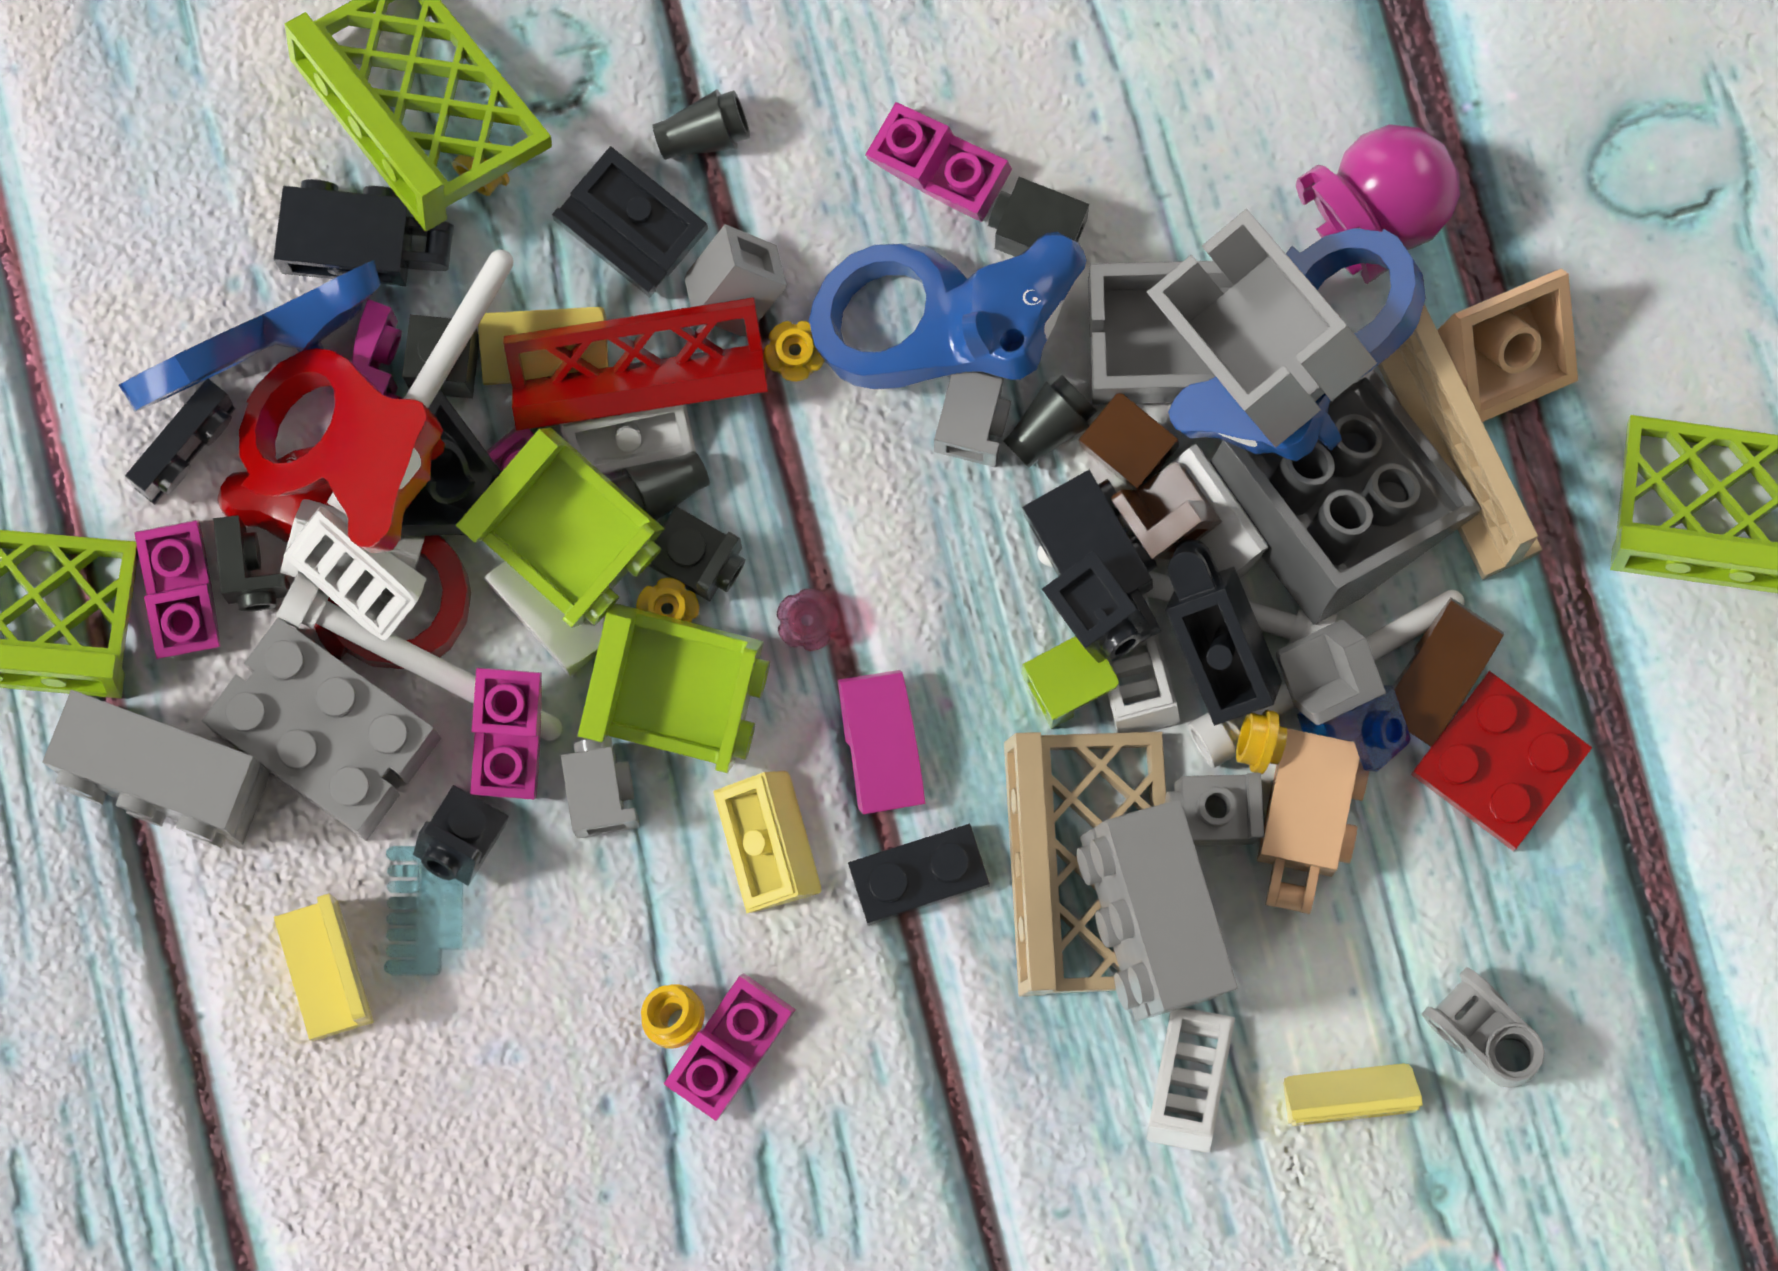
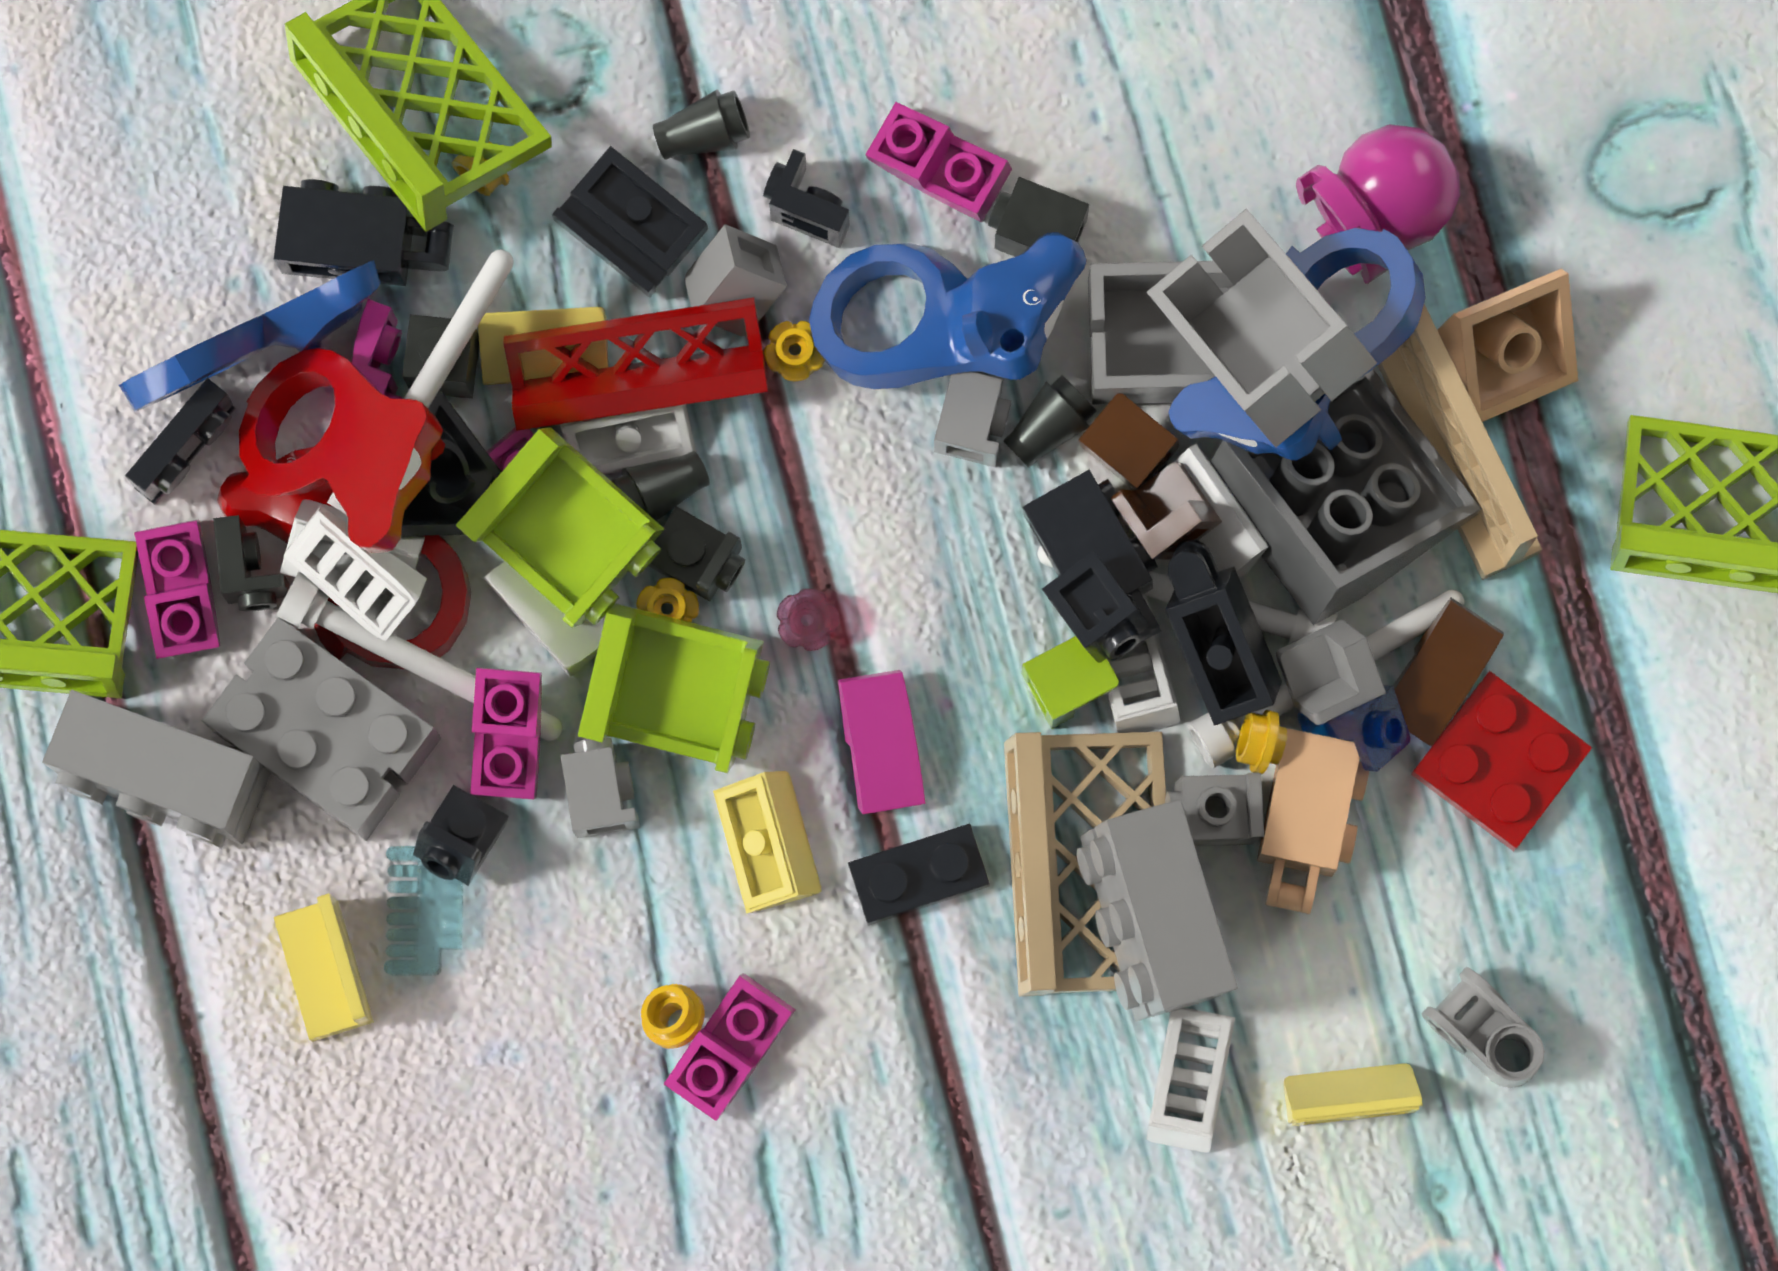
none -> black bracket [763,149,850,248]

